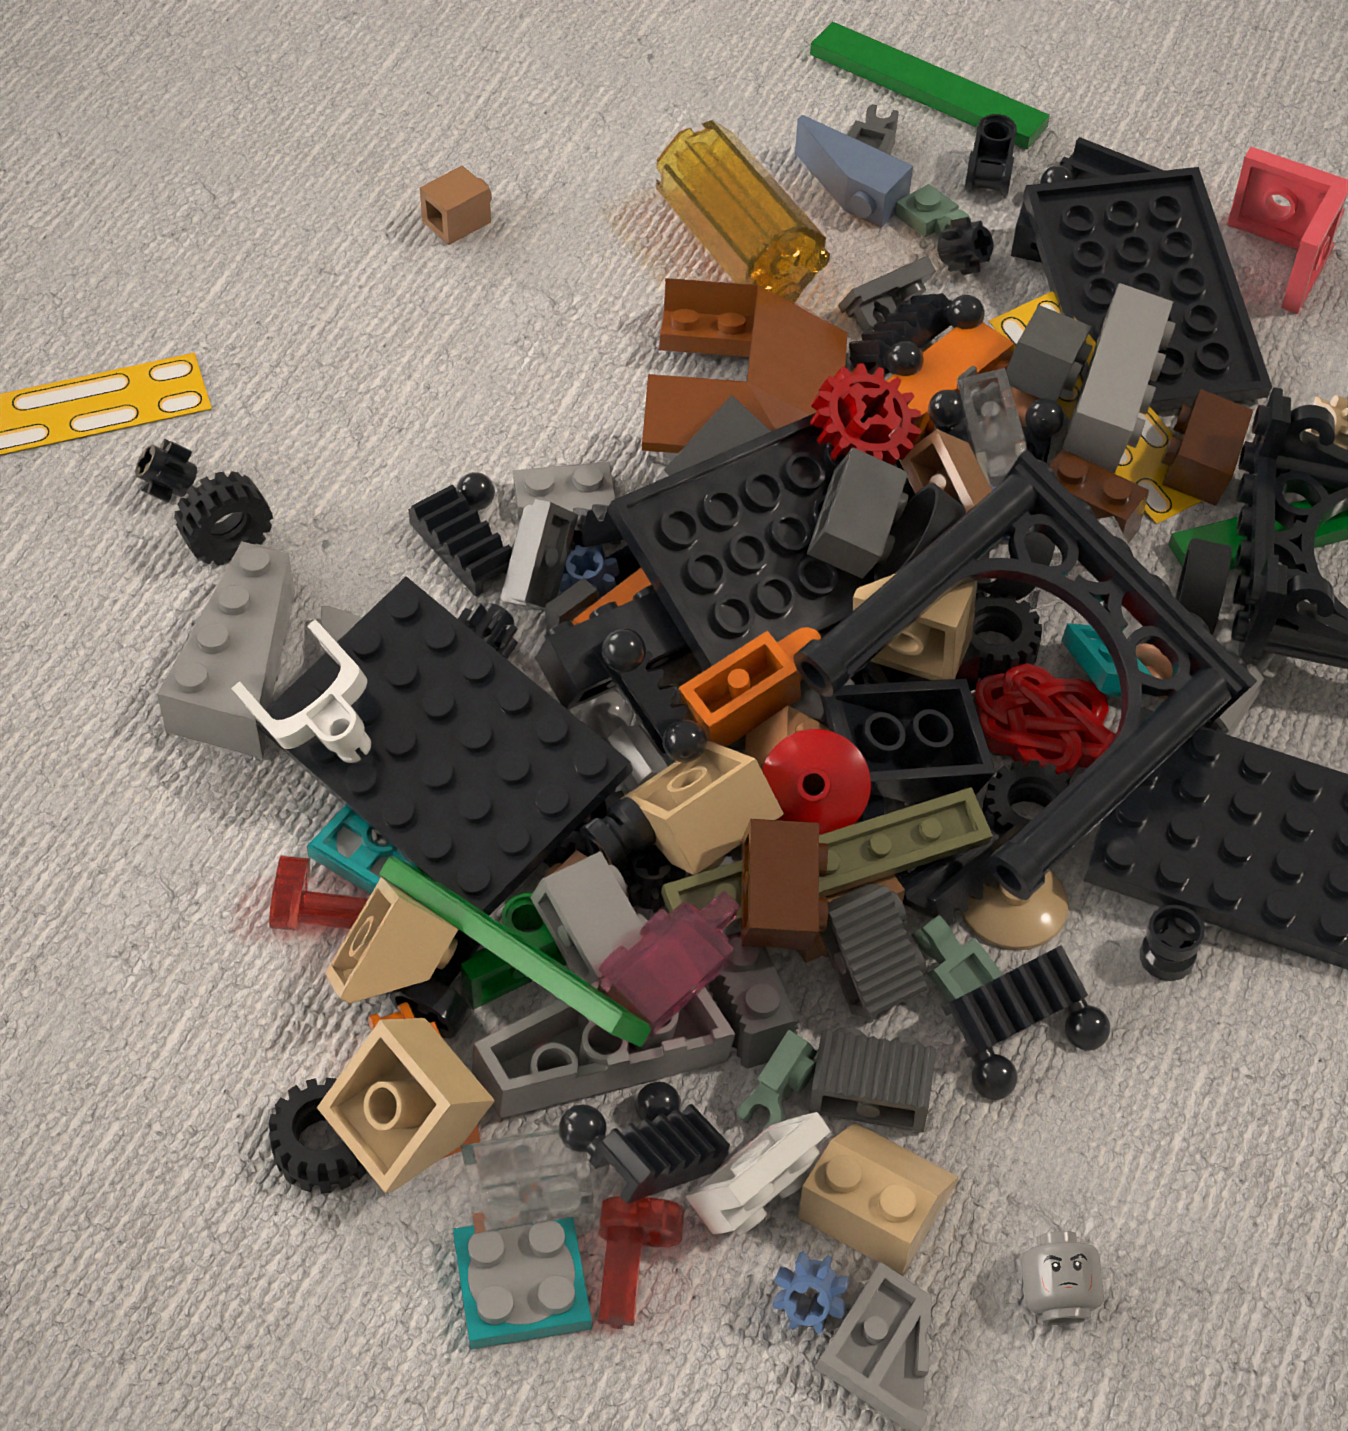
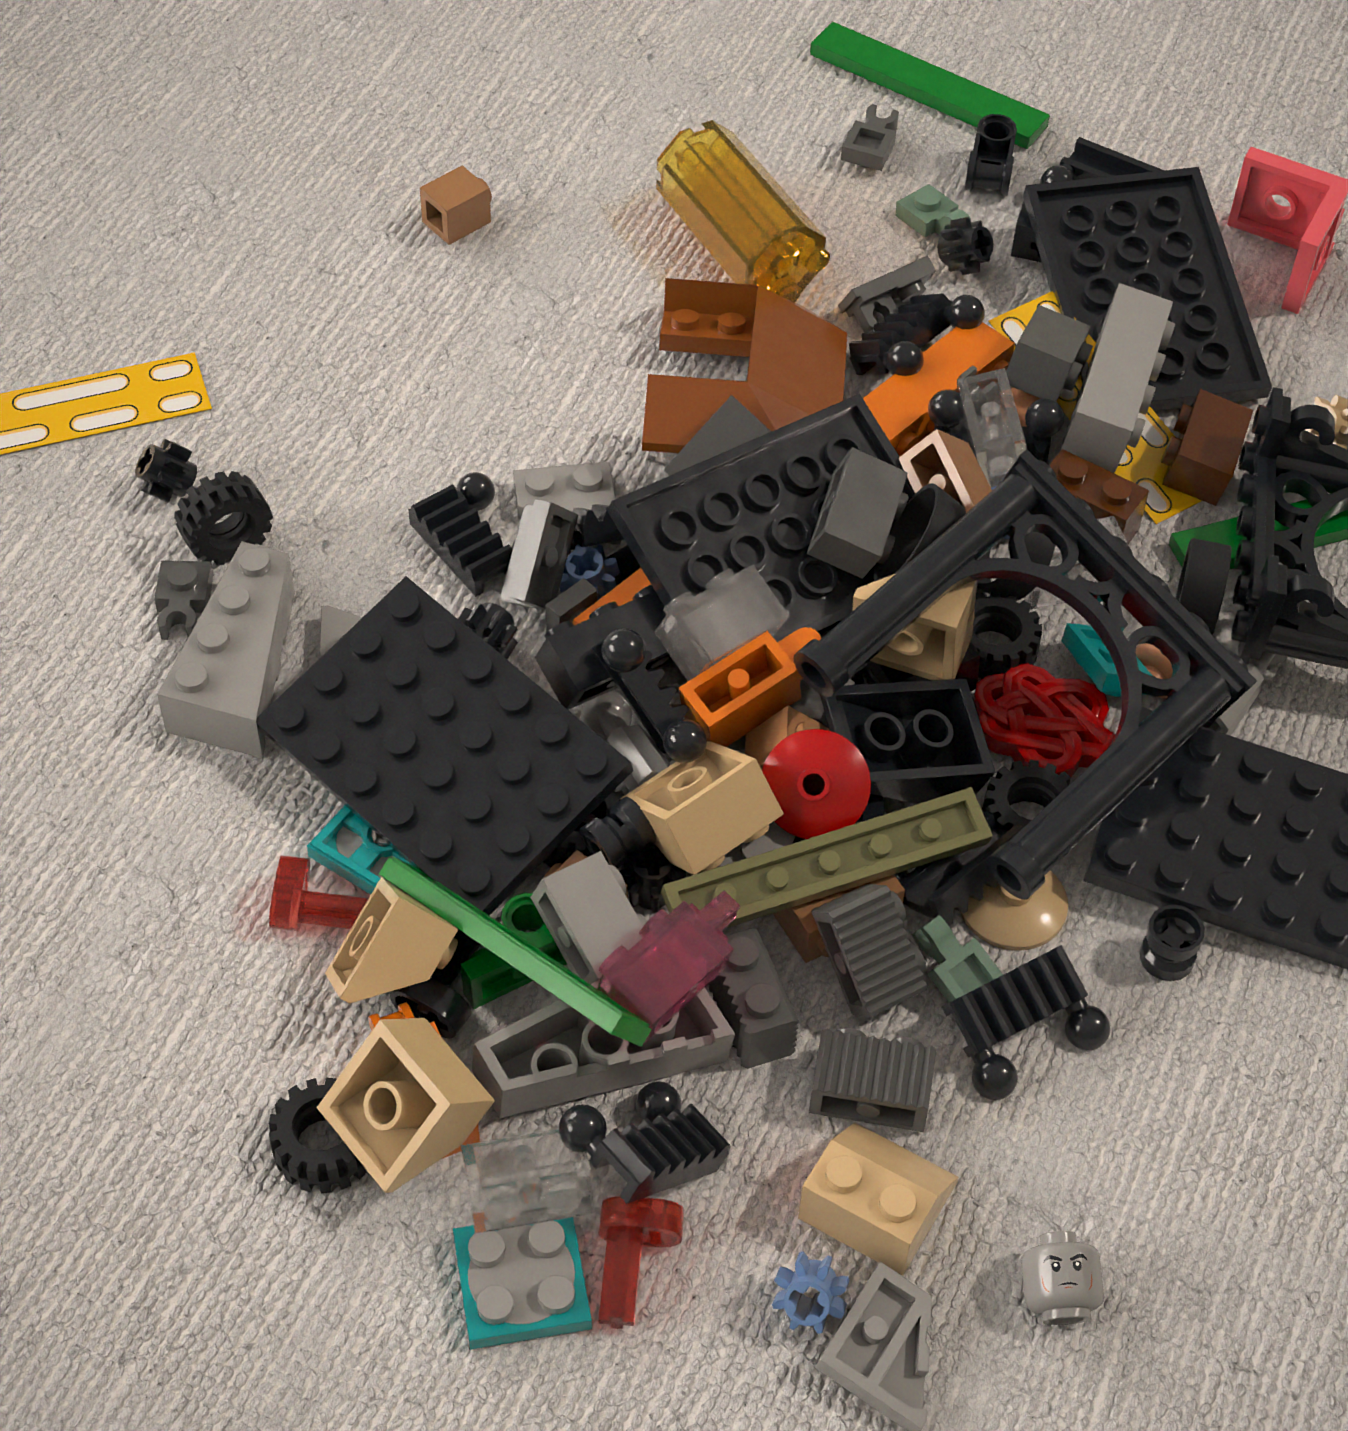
white piece [231,619,371,763] -> none
white plate [685,1112,831,1235] -> none
sand green plate [738,1030,818,1131] -> none
reddish brown brick [741,819,828,950] -> none
sand blue slope [795,114,913,228] -> none
red gear [810,364,921,466] -> none
none -> dark grey plate [154,560,214,640]
none -> clear brick [654,565,789,681]

